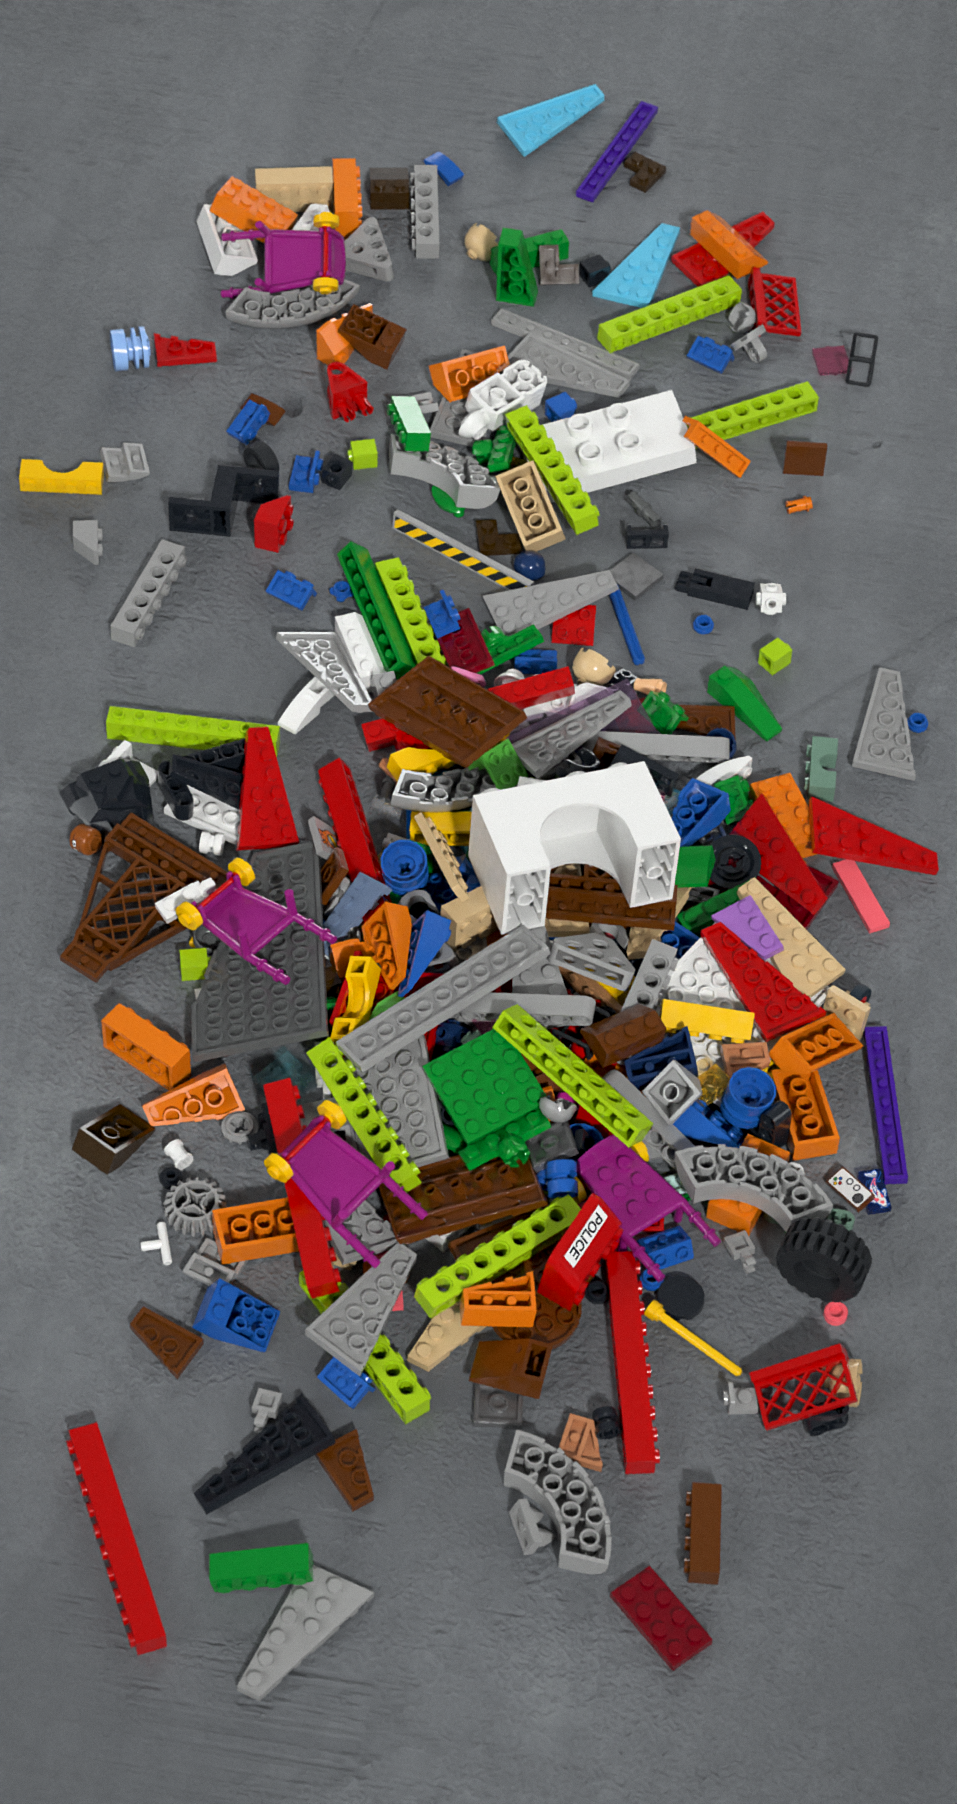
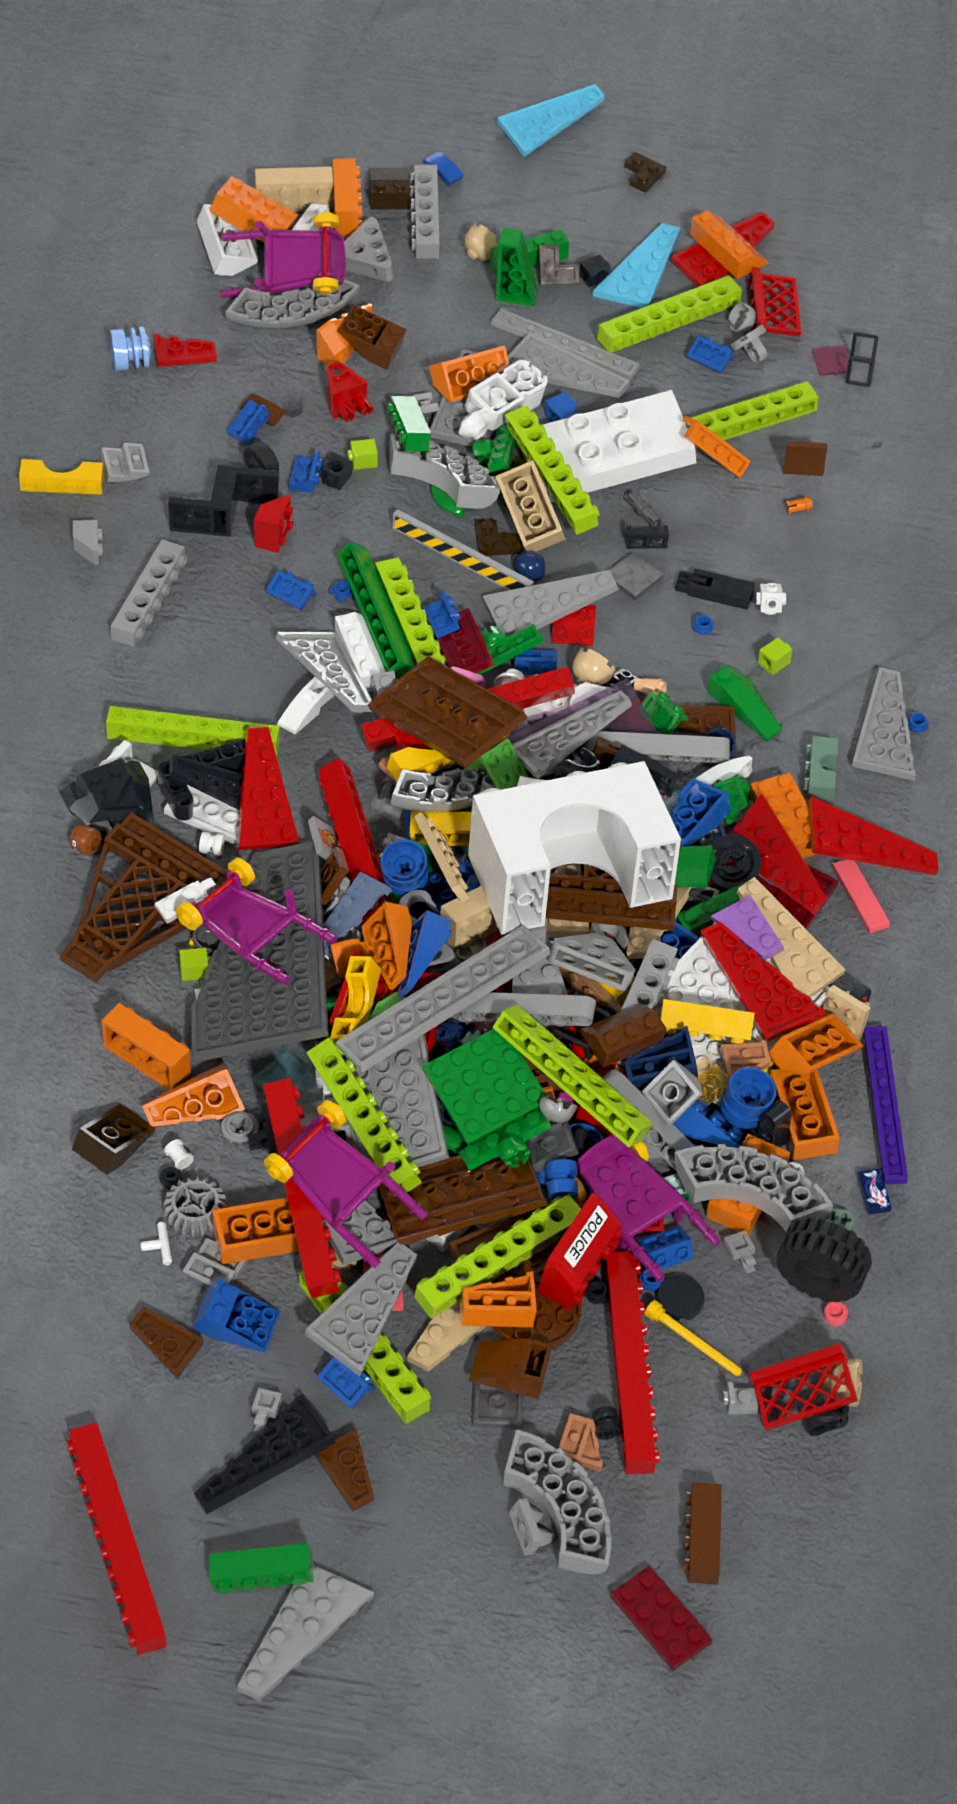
dark purple plate [576,101,658,203] -> none
blue axle [609,584,645,665] -> none
tile [826,1167,875,1213] -> none

